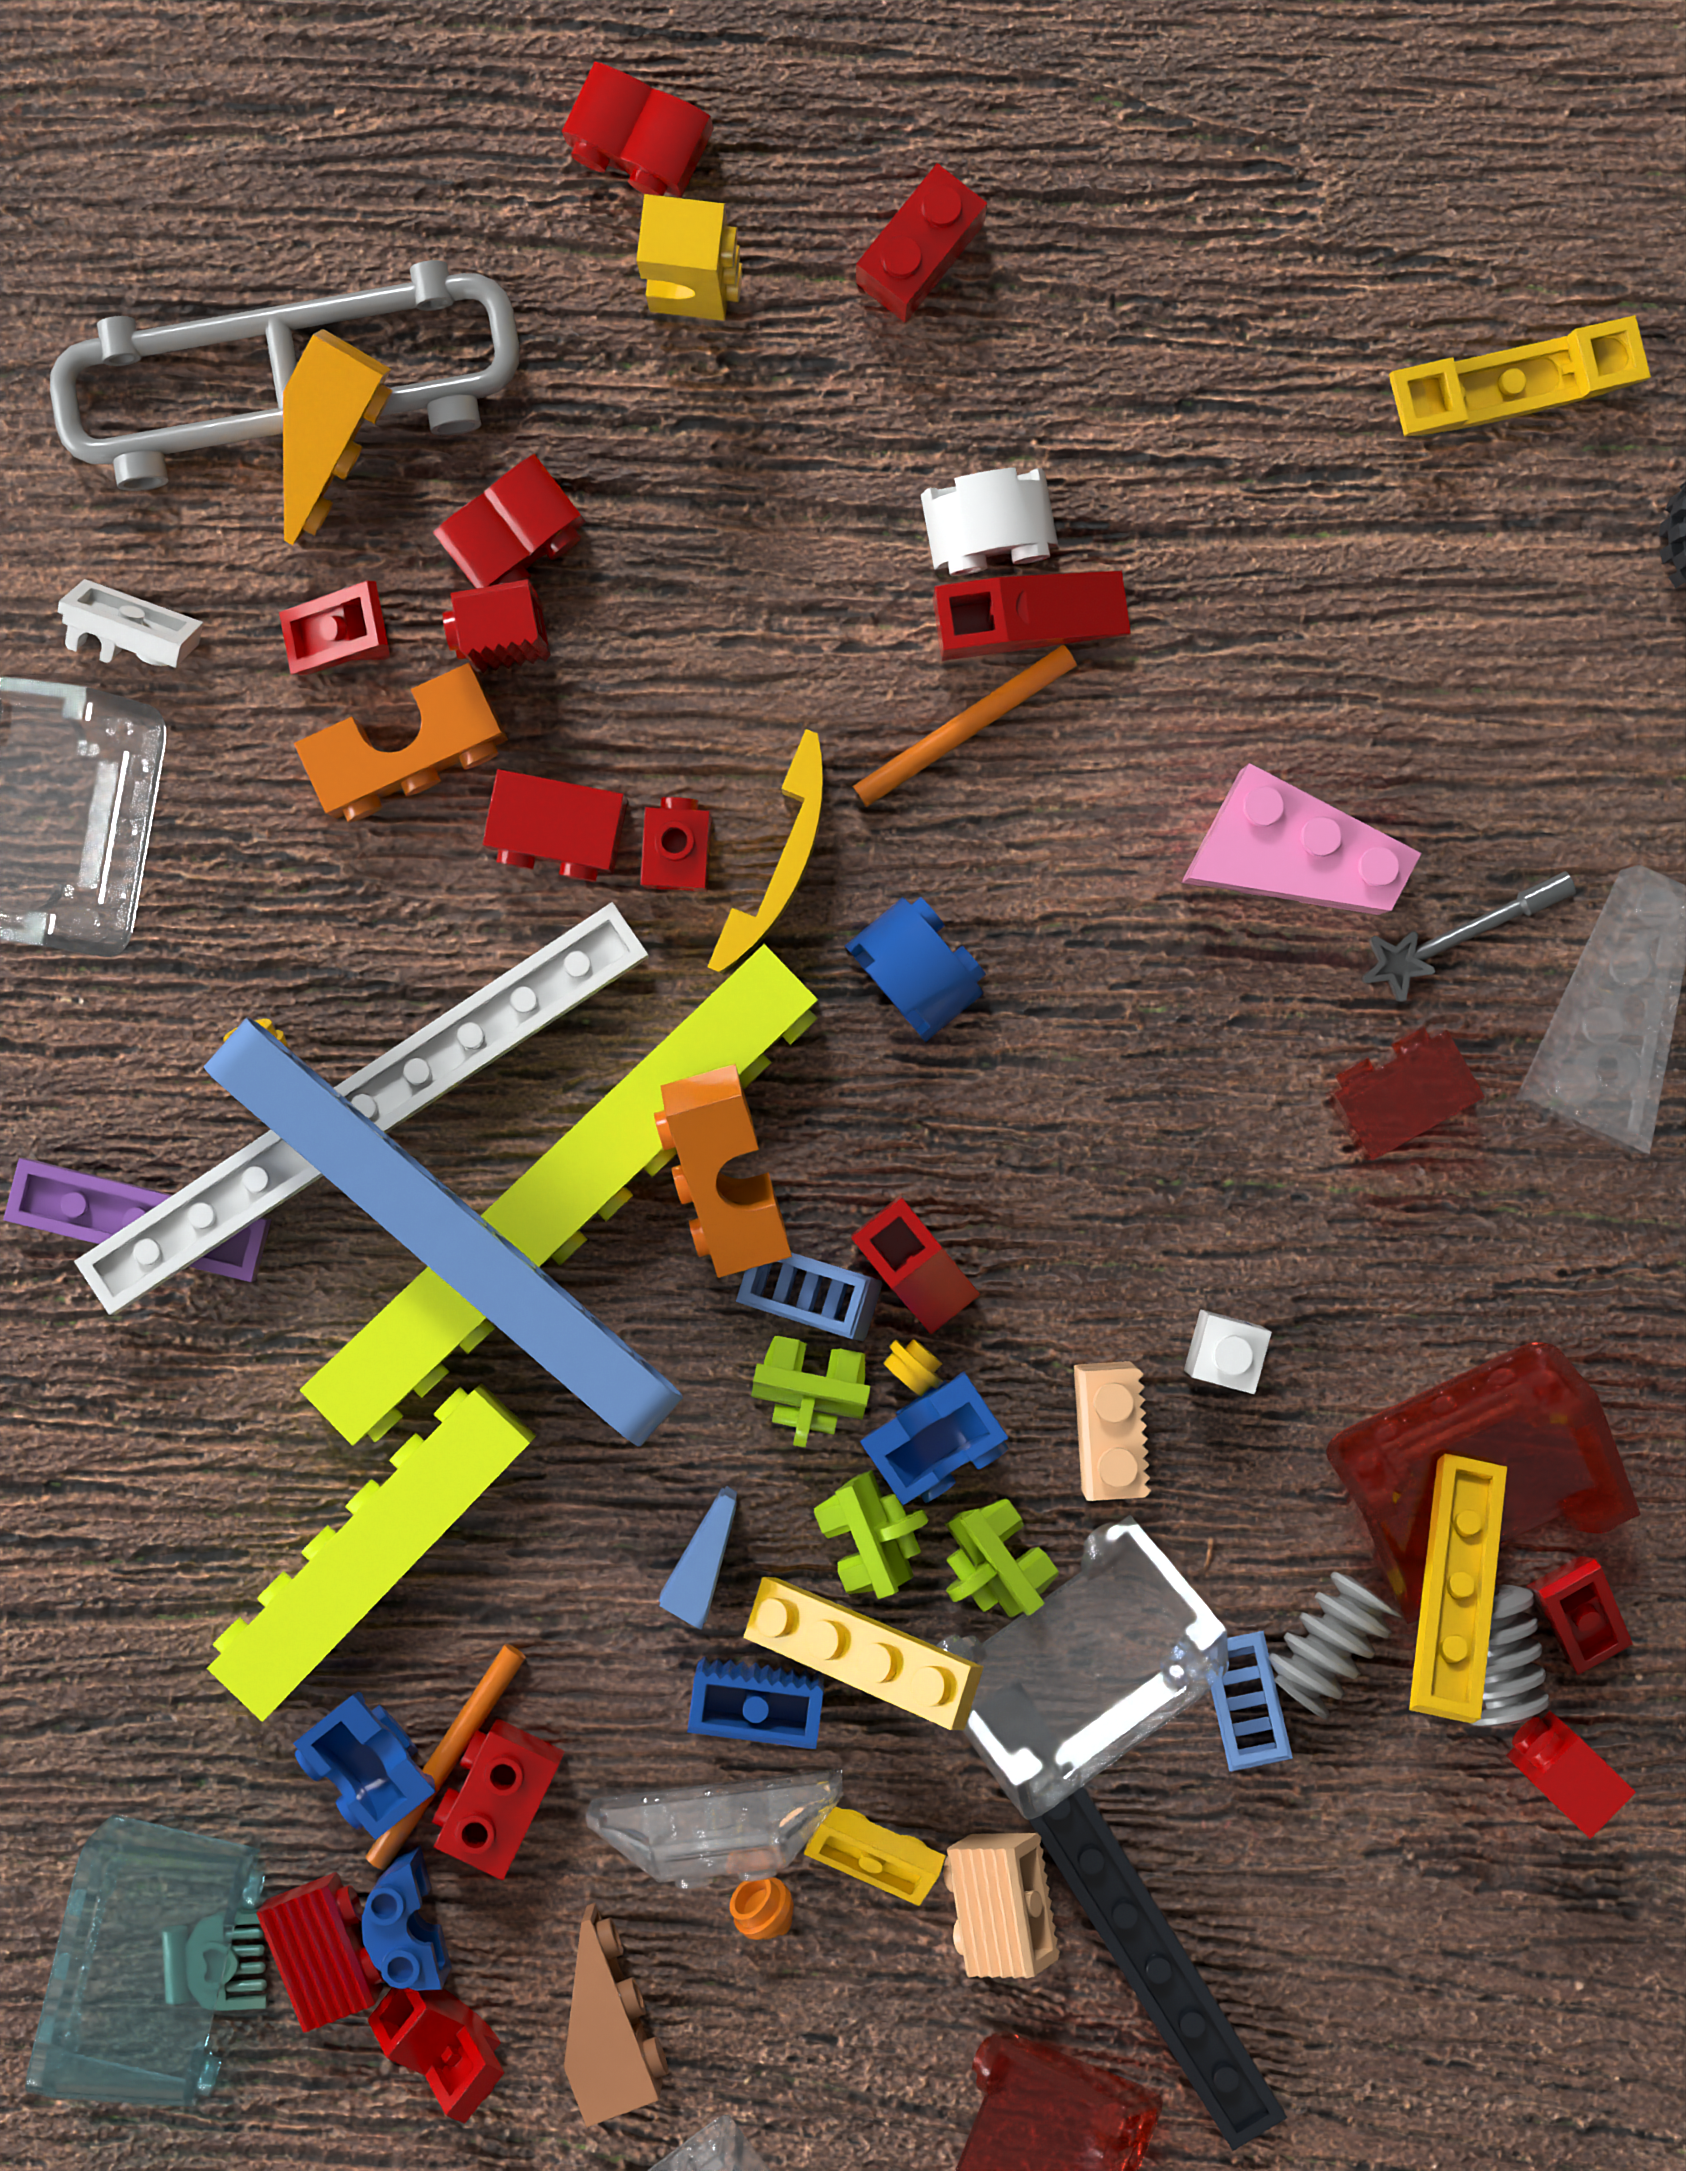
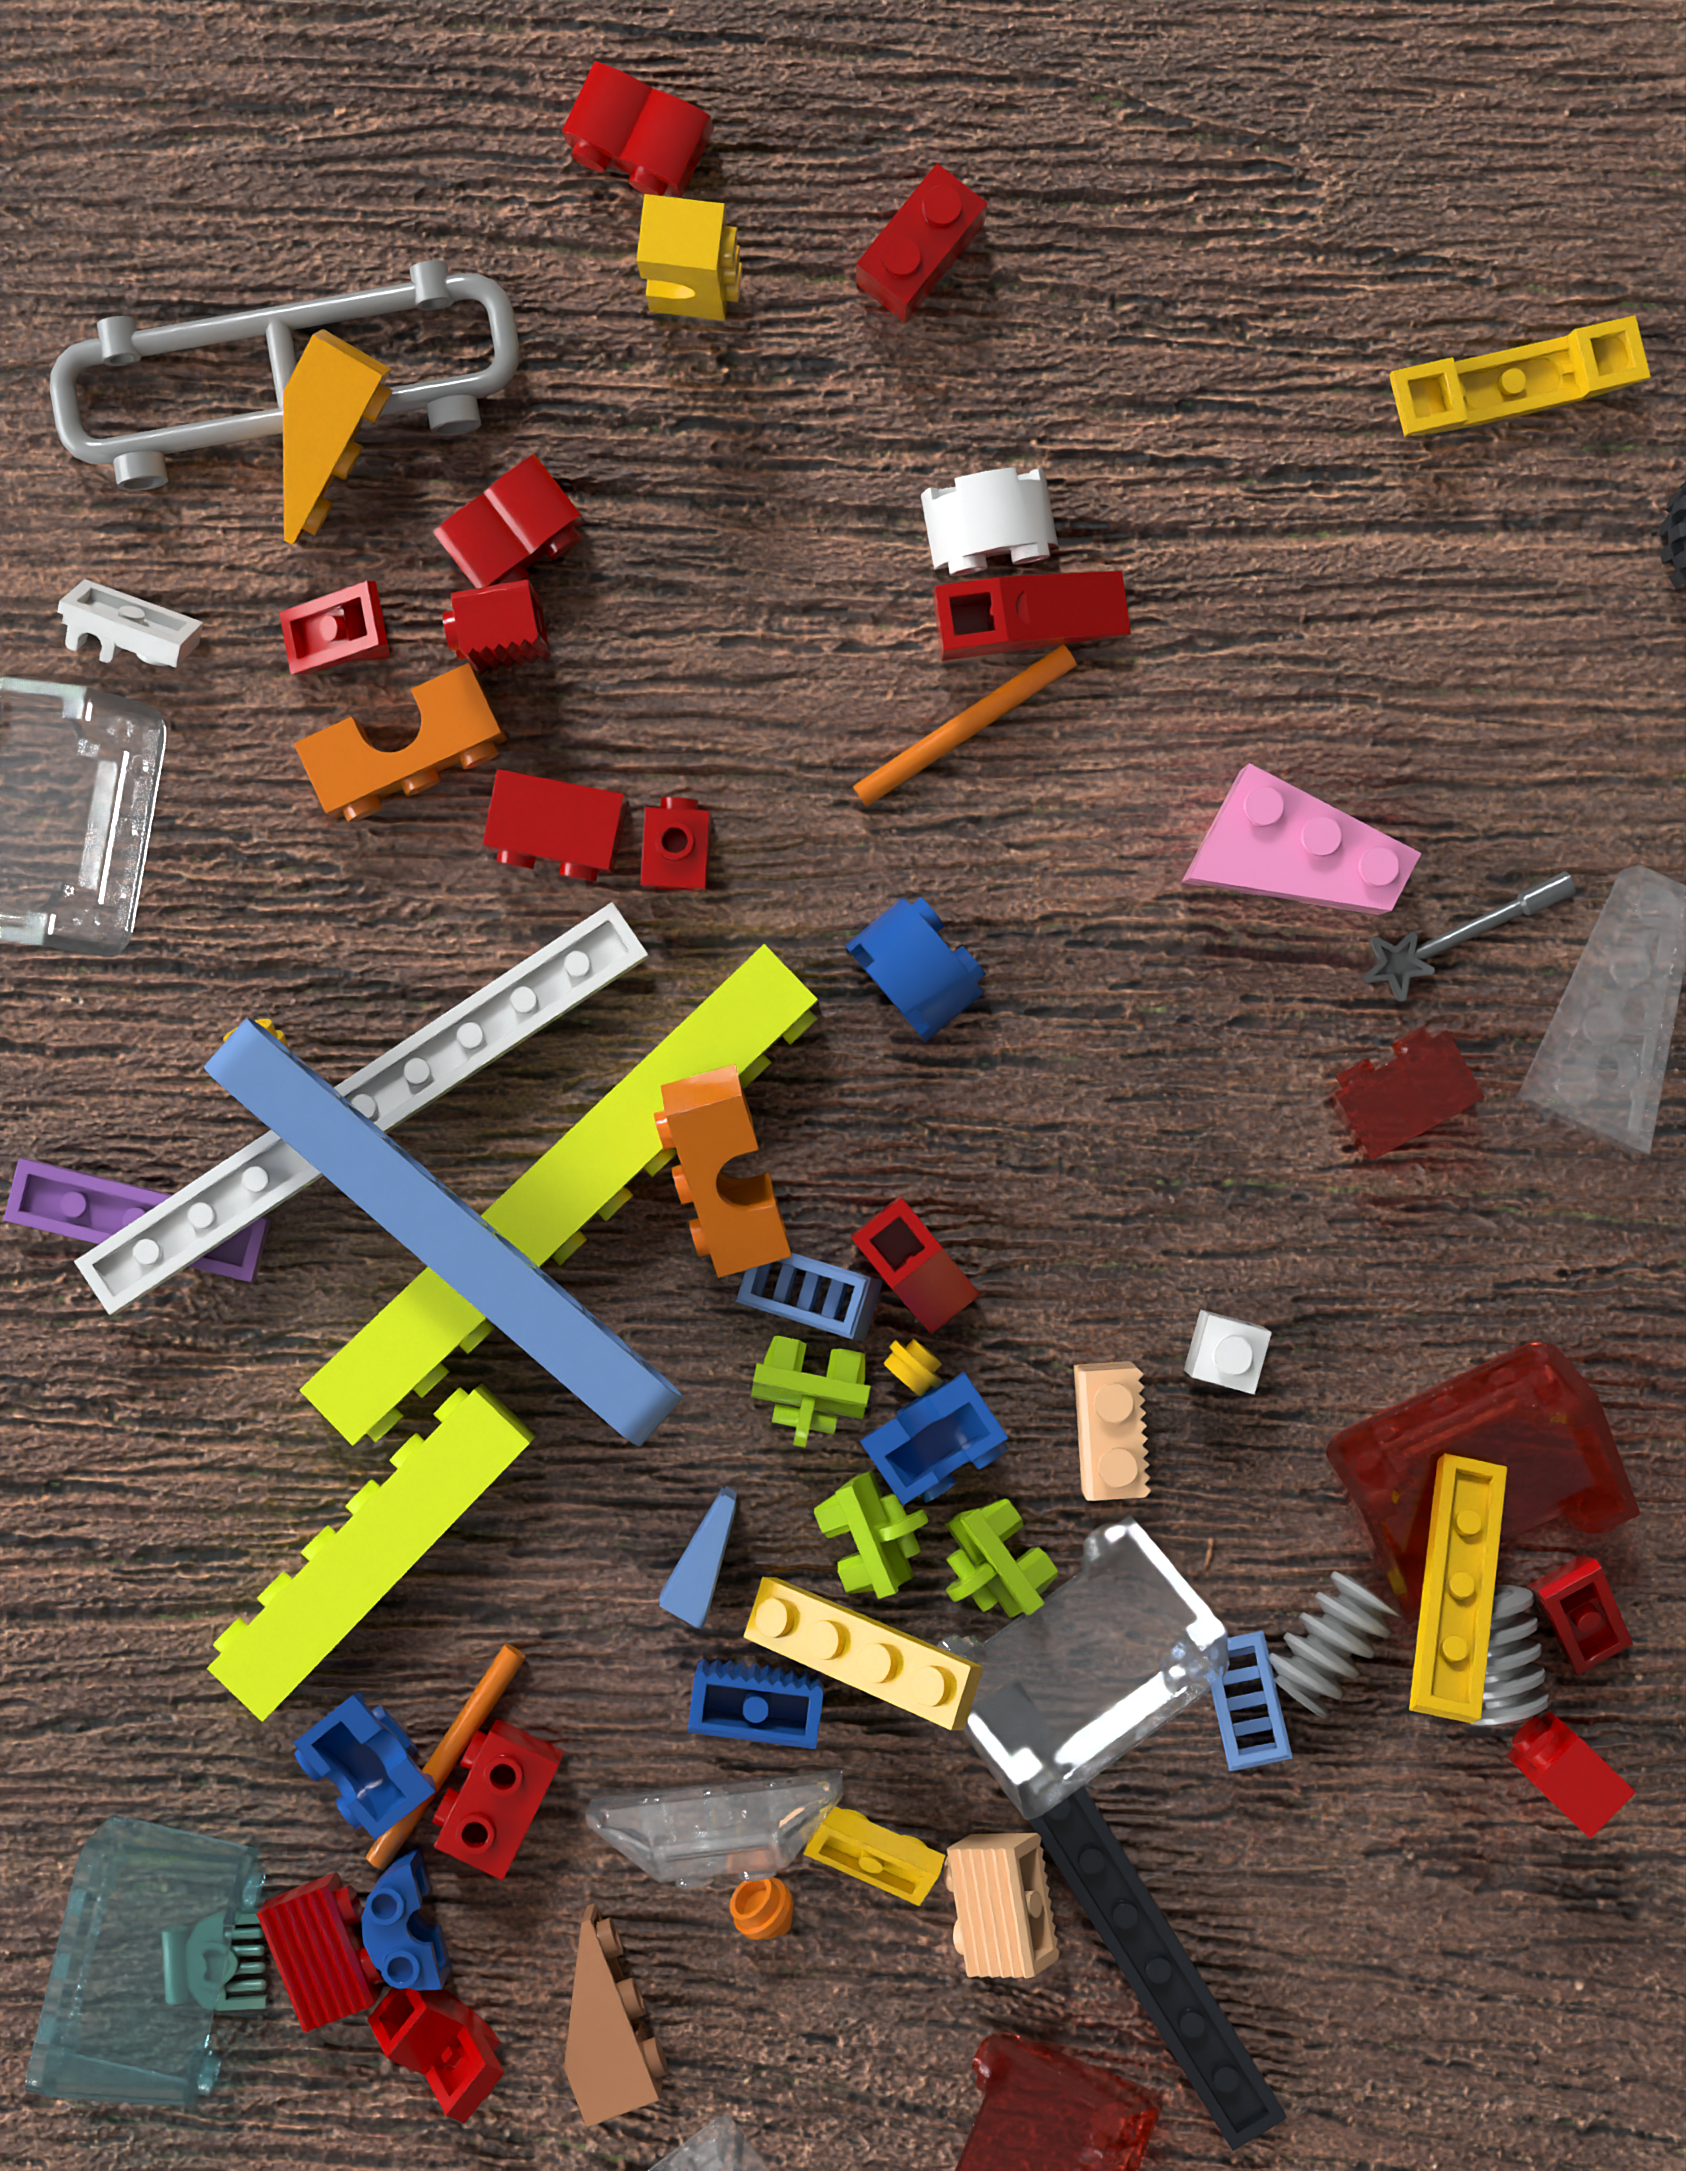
yellow slope [708,729,823,974] -> none

